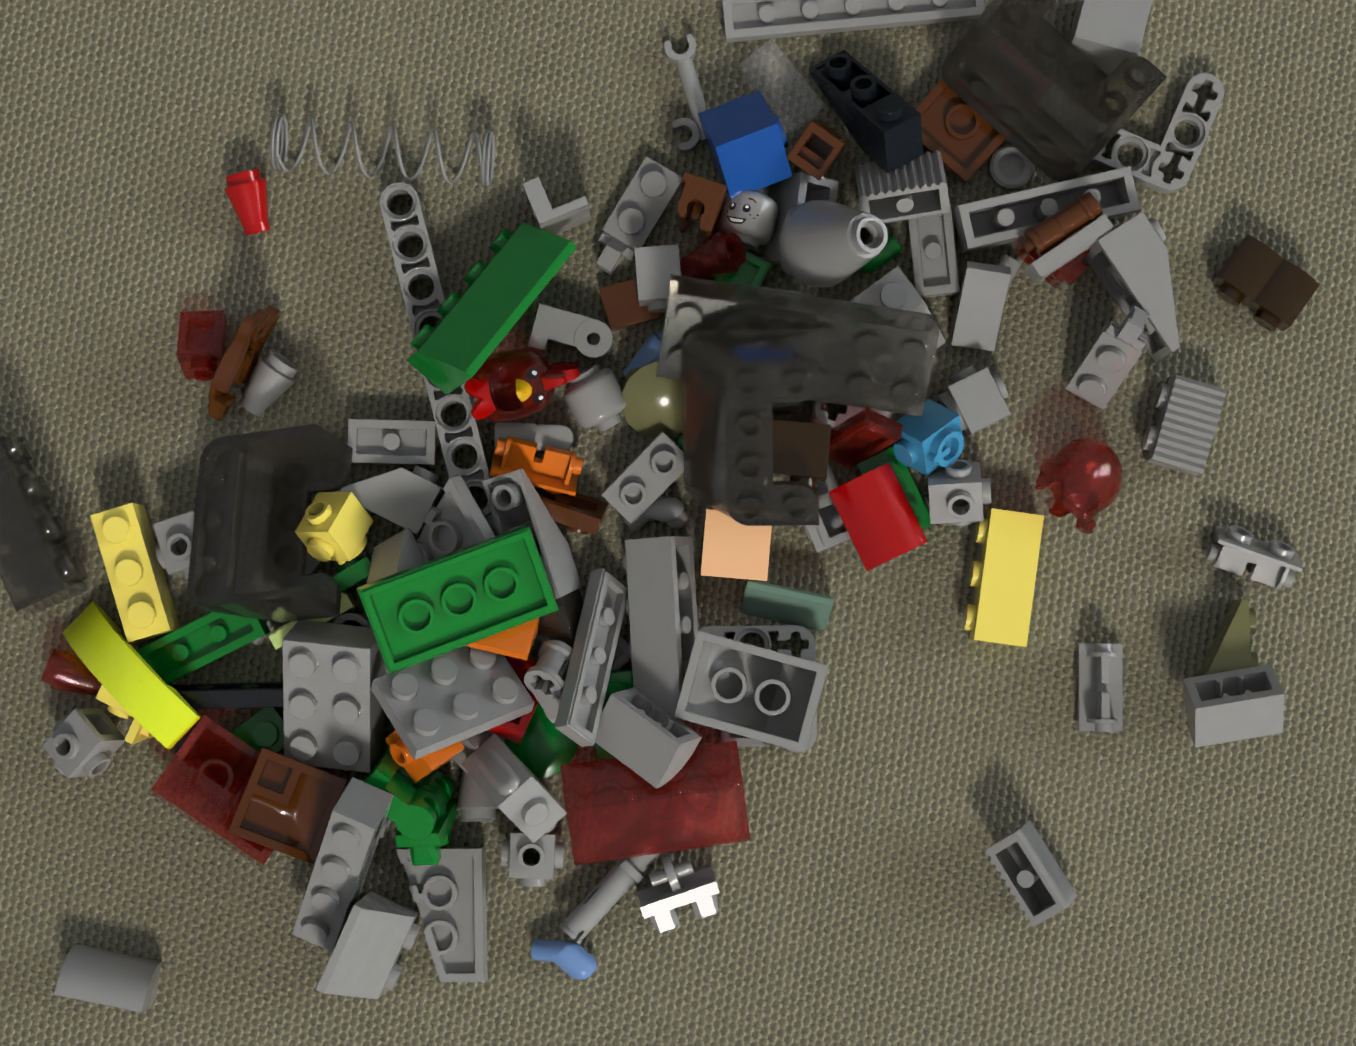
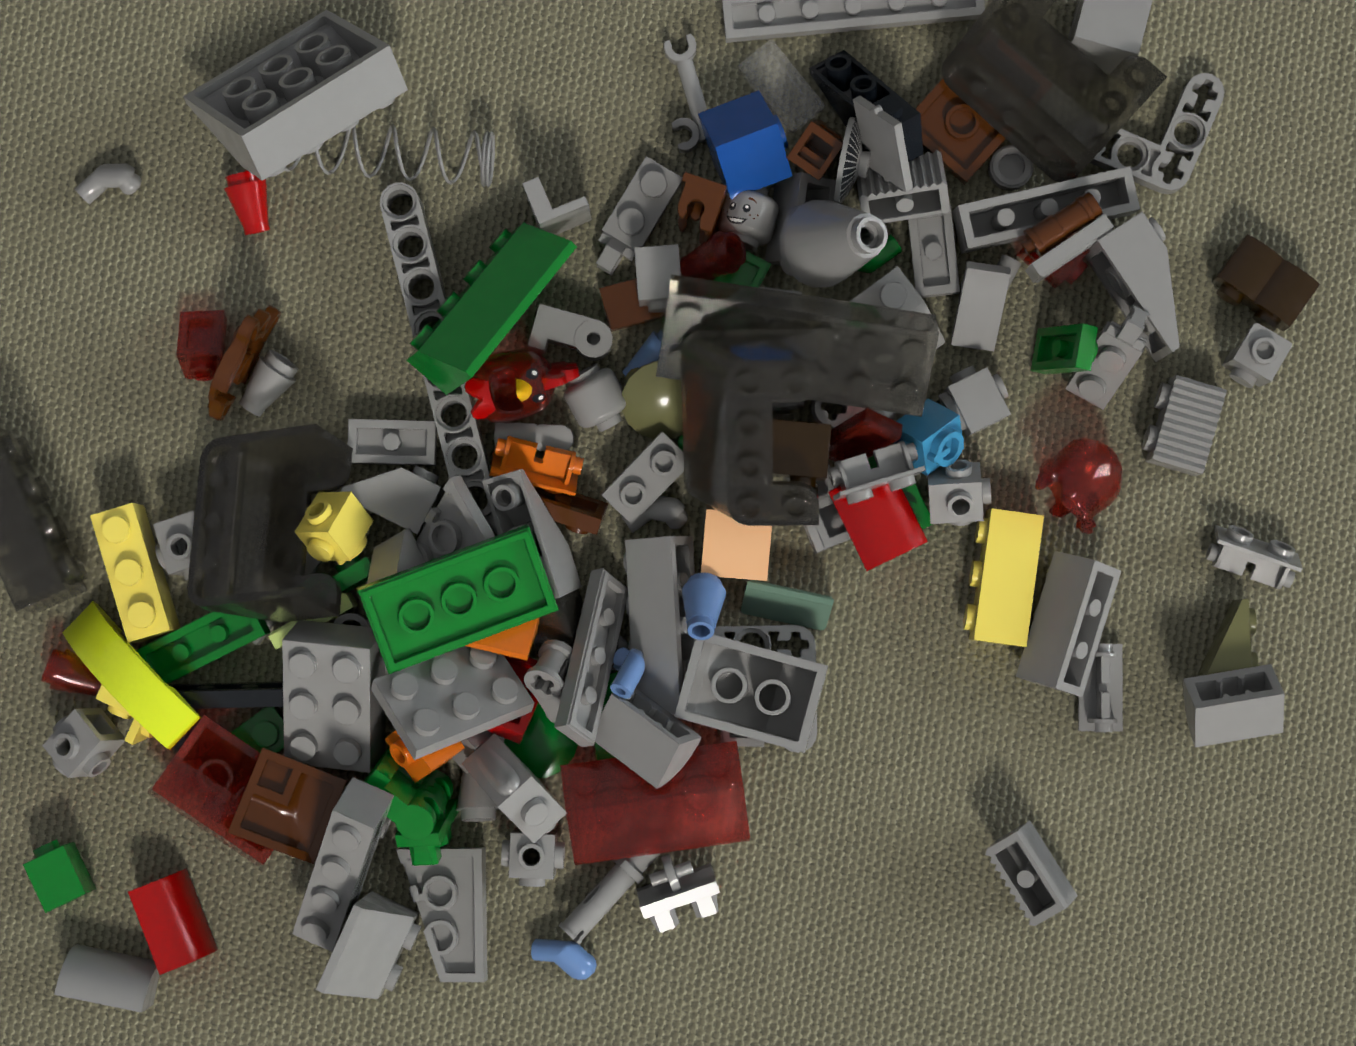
none -> green brick [23,839,96,913]
none -> light grey arm [75,163,142,205]
none -> red brick [128,868,218,975]
none -> light grey slope [183,10,408,181]
none -> medium blue arm [610,647,645,699]
none -> medium blue cone [682,573,726,640]
none -> light grey hinge [828,441,926,505]
none -> light grey dish [834,117,871,204]
none -> light grey piece [853,96,913,192]
none -> light grey brick [1016,551,1121,697]
none -> green plate [1031,323,1098,374]
none -> light grey bracket [1222,323,1292,388]

